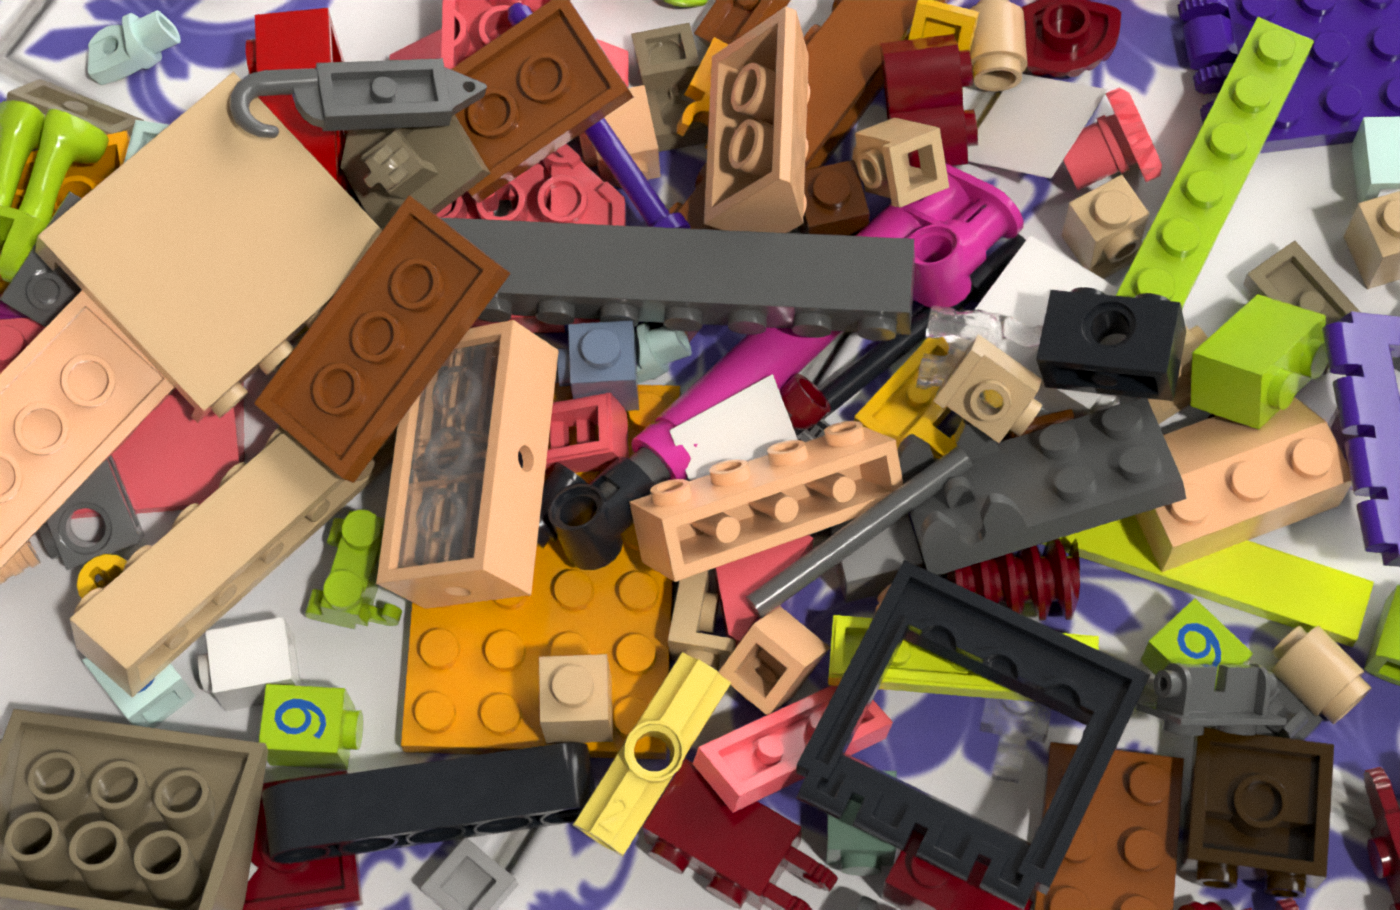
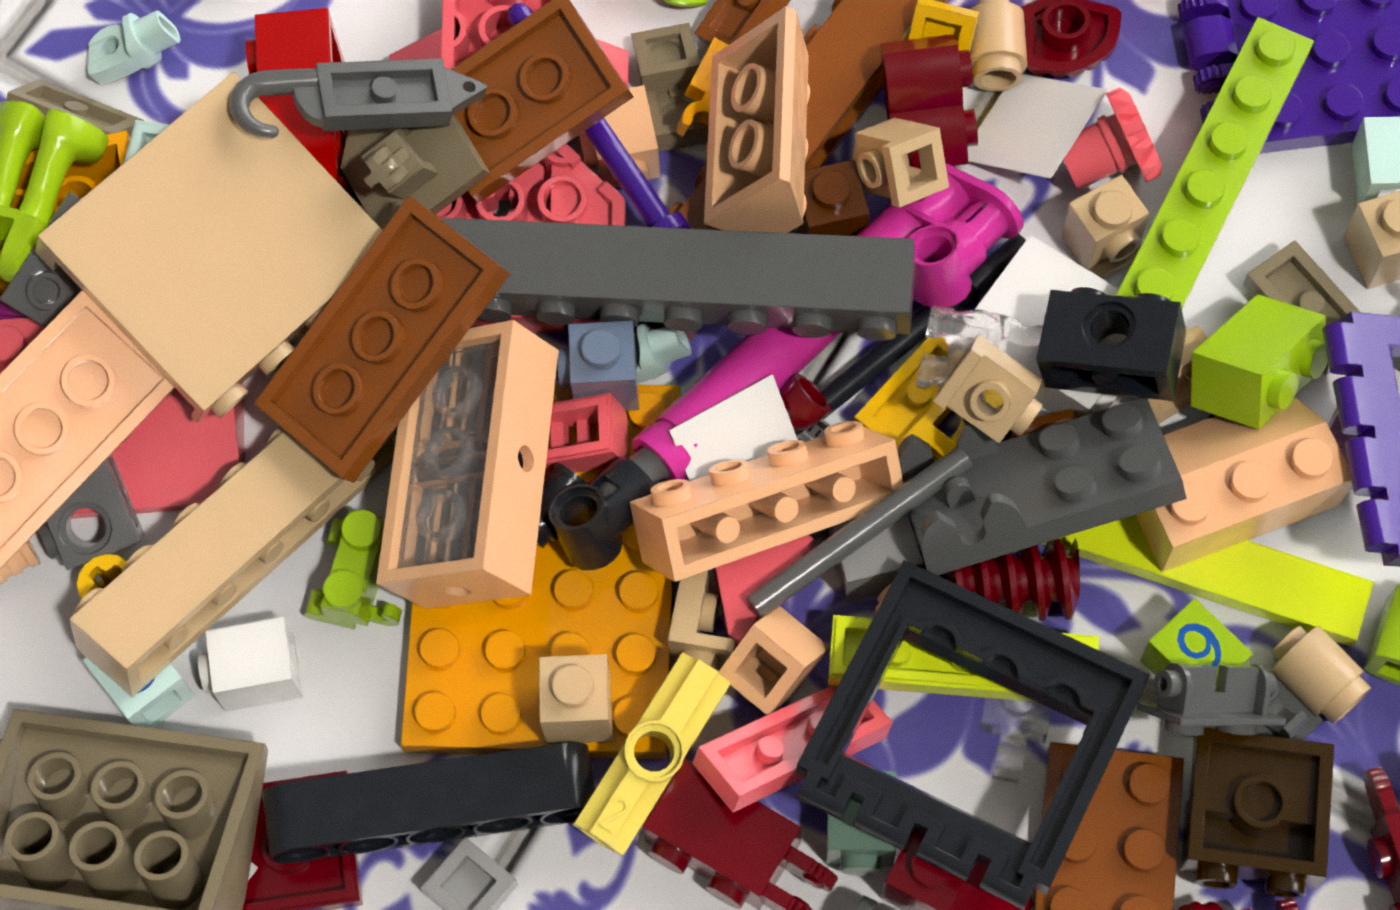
lime brick [259,684,363,770] -> none

